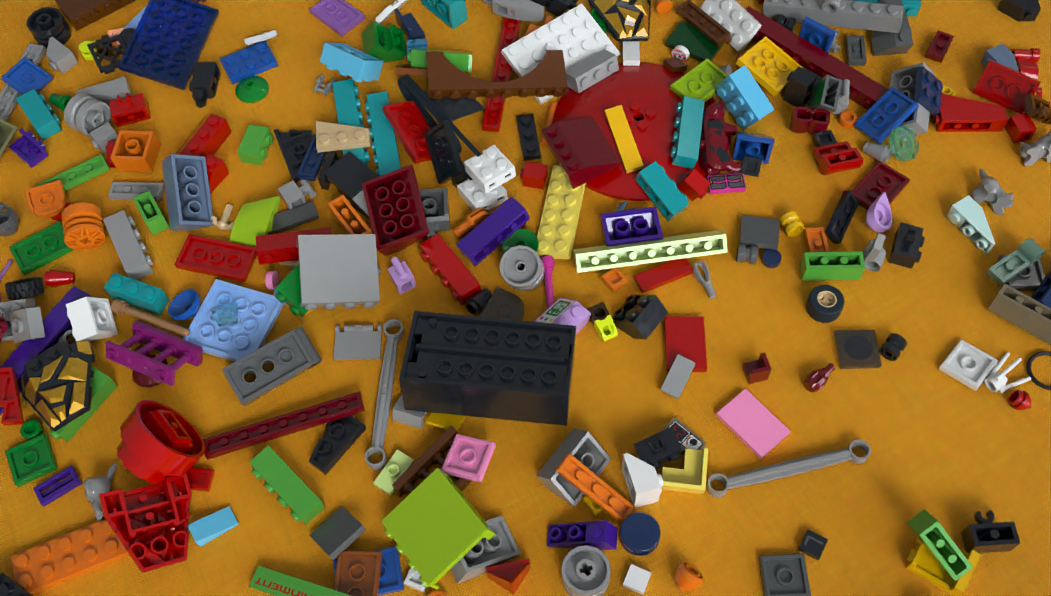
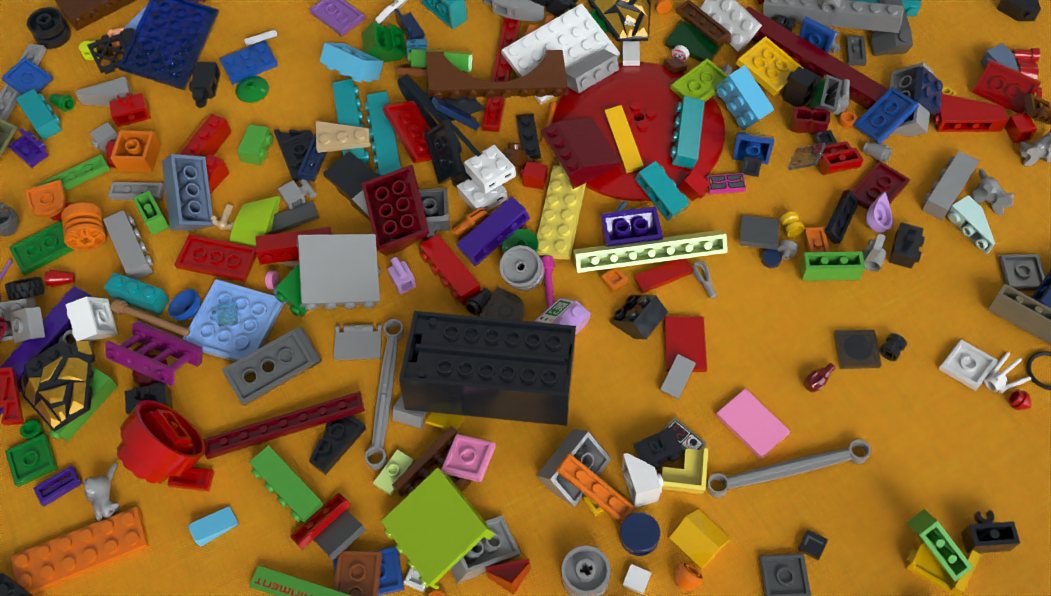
light grey slope [46,37,78,74] -> none
light grey wheel [64,93,111,137] -> none
red wedge [98,474,192,573] -> none
light grey piece [314,75,337,96] -> none
black plate [318,151,339,190] -> none
orange brick [328,195,372,234] -> none
dark purple slope [547,520,617,551] -> none
leg [587,302,618,342] -> none
dark red animal [699,100,741,176] -> none
dark grey wheel [736,244,758,264] -> none
dark red panel [742,352,771,384] -> none
black wheel [806,285,845,323] -> none
clear light blue tile [889,125,919,161] -> none
dark red plate [925,30,954,63] -> none
sand green plate [986,238,1046,286] -> none
none -> black brick [125,382,173,415]
none -> red tile [290,493,351,549]
none -> dark blue tile [431,96,480,130]
none -> reddish brown rock [502,143,535,167]
none -> yellow slope [669,509,731,570]
none -> light grey tile [778,240,798,260]
none -> clear piece [787,142,826,170]
none -> light grey brick [922,151,980,221]

